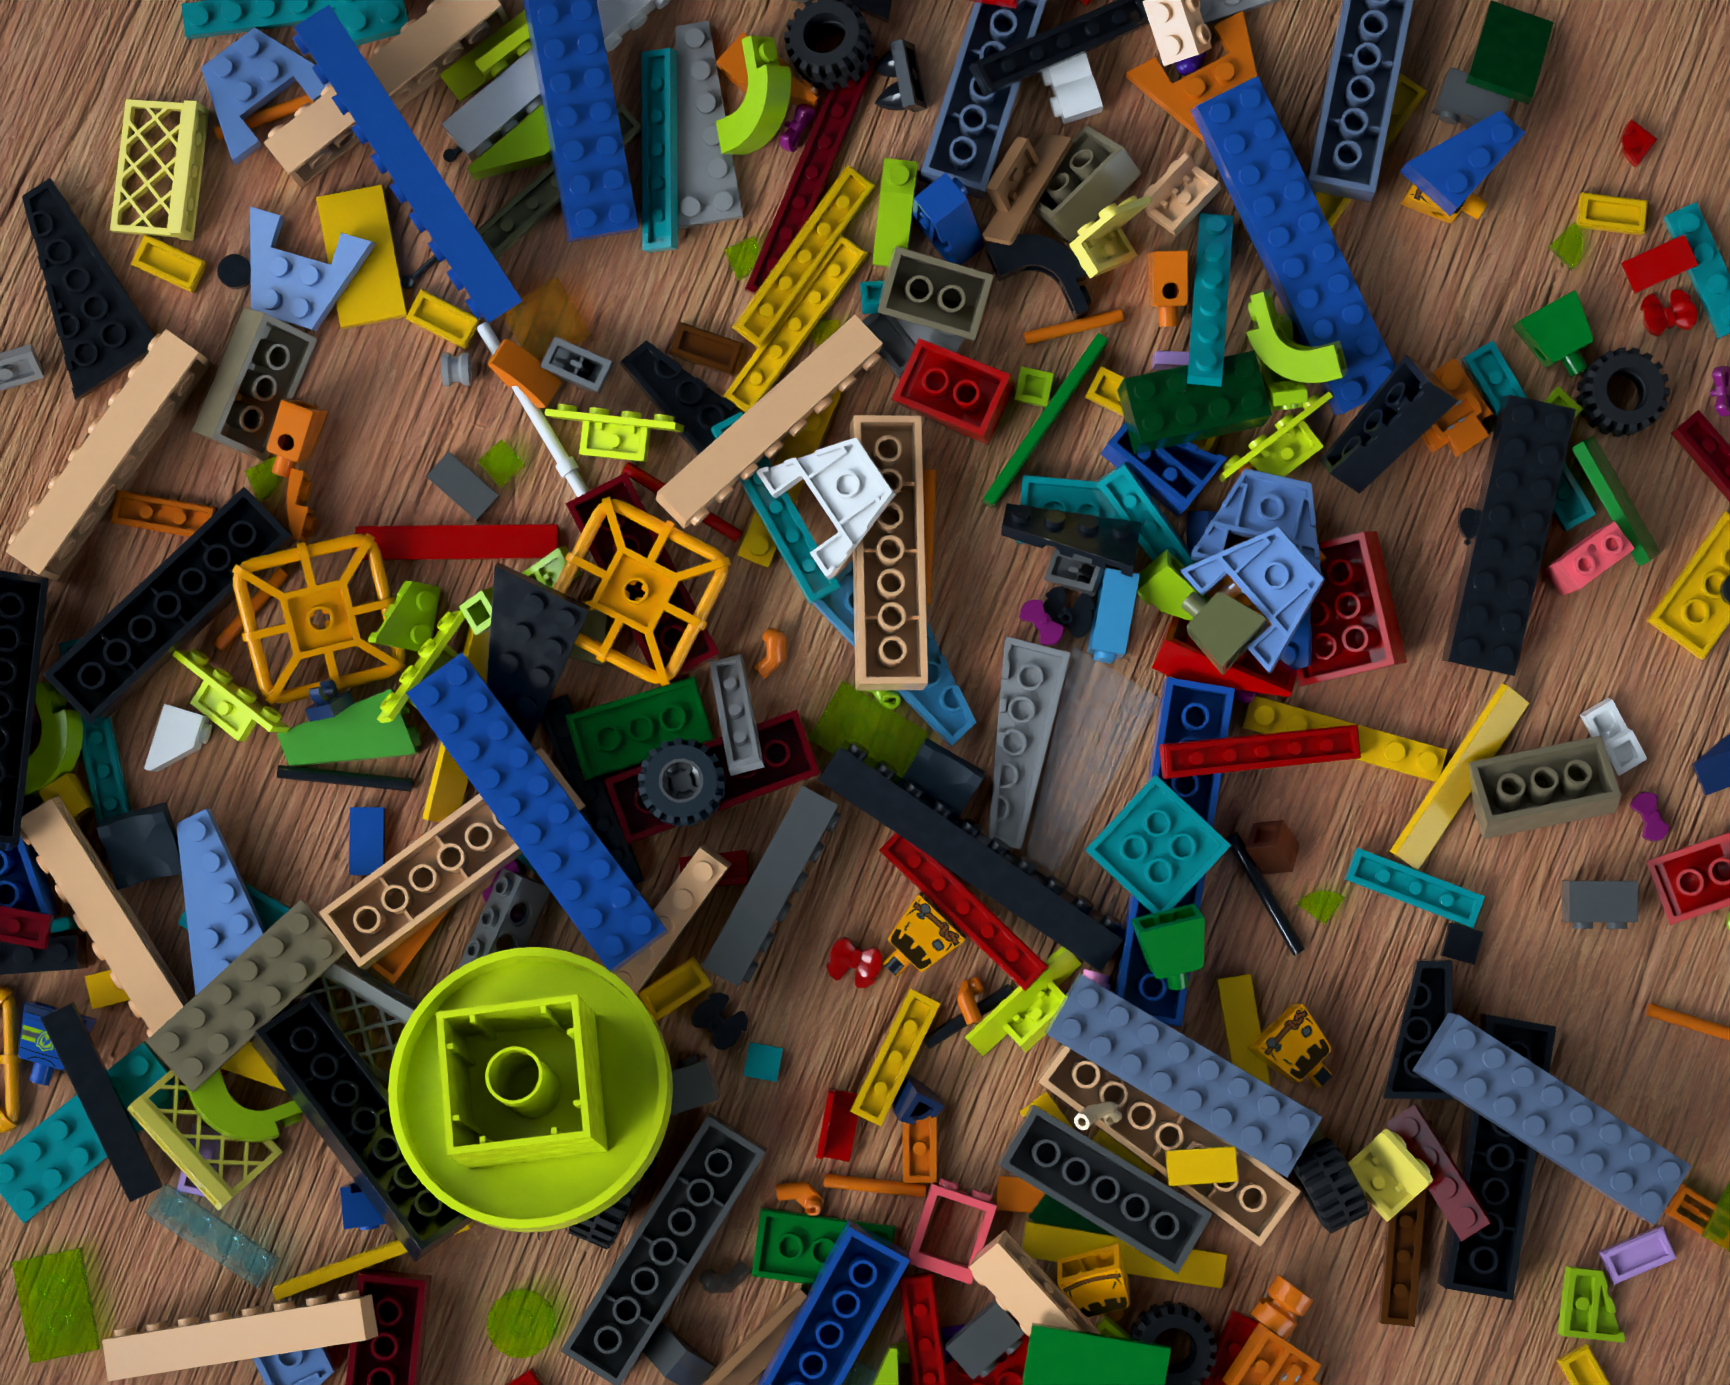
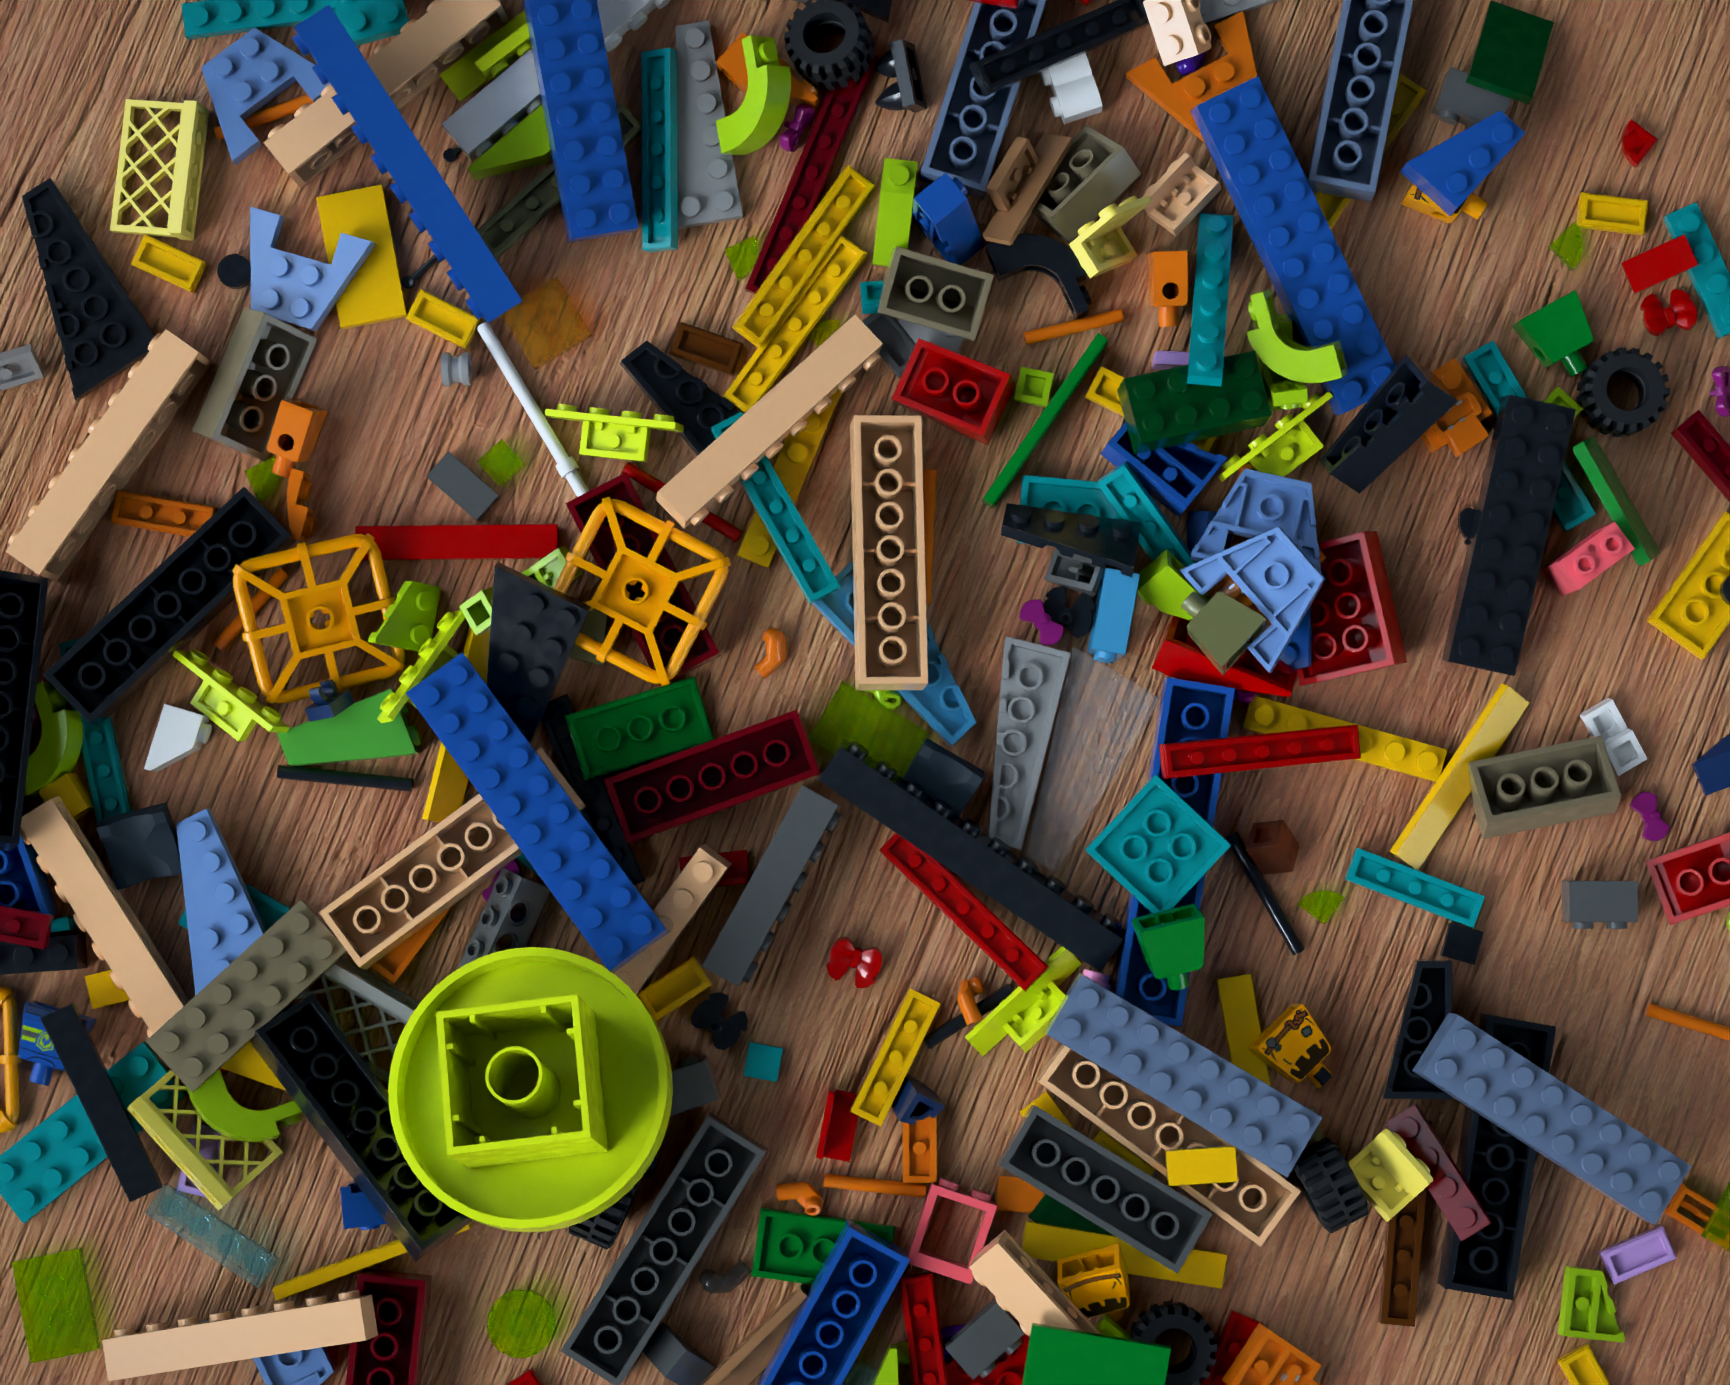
blue tile [349,807,385,875] -> none
orange slope [487,339,562,409] -> none
dark grey slope [540,337,614,394] -> none
black wheel [638,738,726,827] -> none
light grey tile [709,654,764,776] -> none
white wing [756,438,896,580] -> none
torso [883,894,965,977] -> none
tan arm [1074,1101,1122,1130] -> none
orange wheel [1250,1274,1314,1340] -> none

